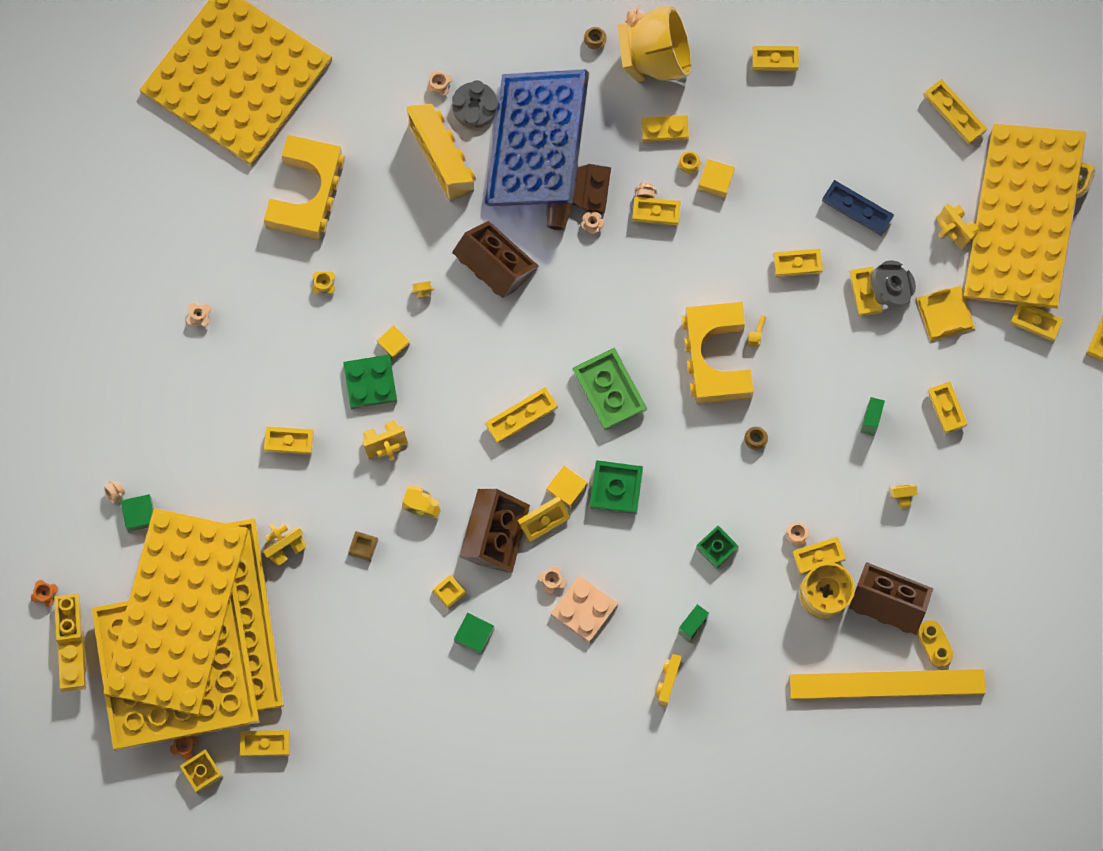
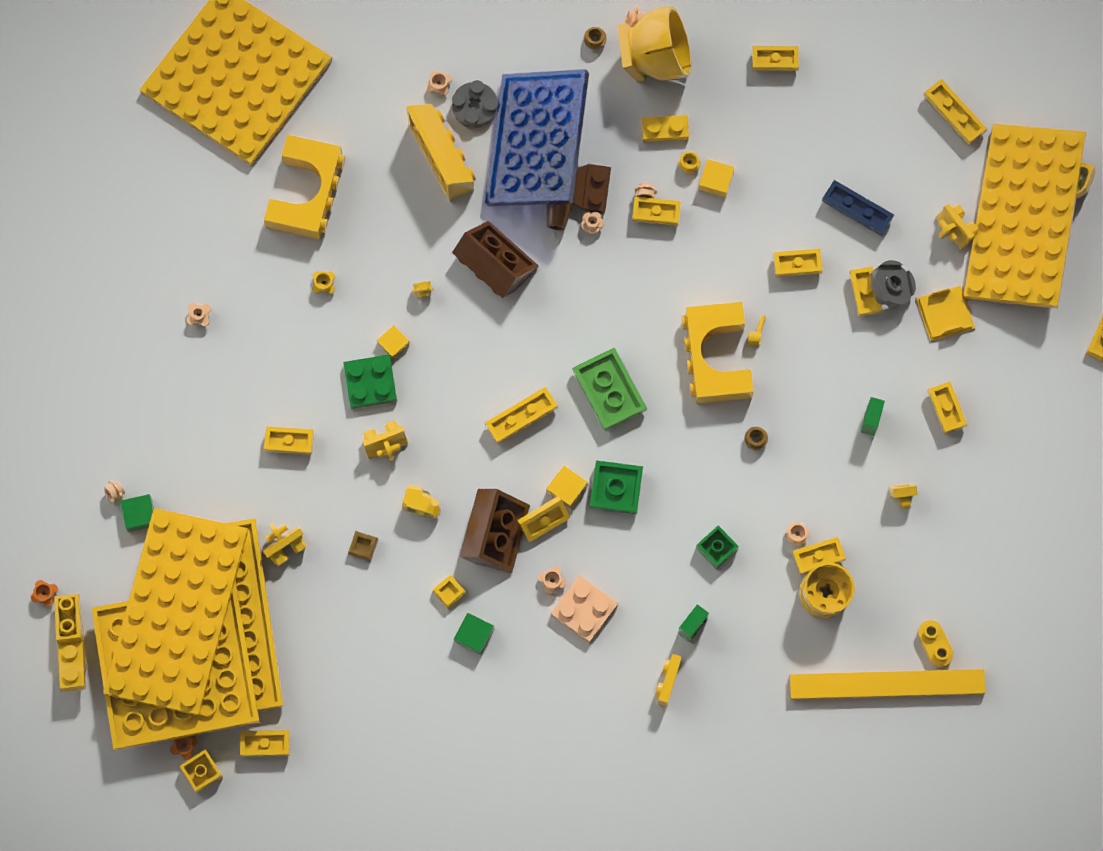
reddish brown slope [848,562,934,635] -> none
yellow plate [1010,304,1063,342] -> none

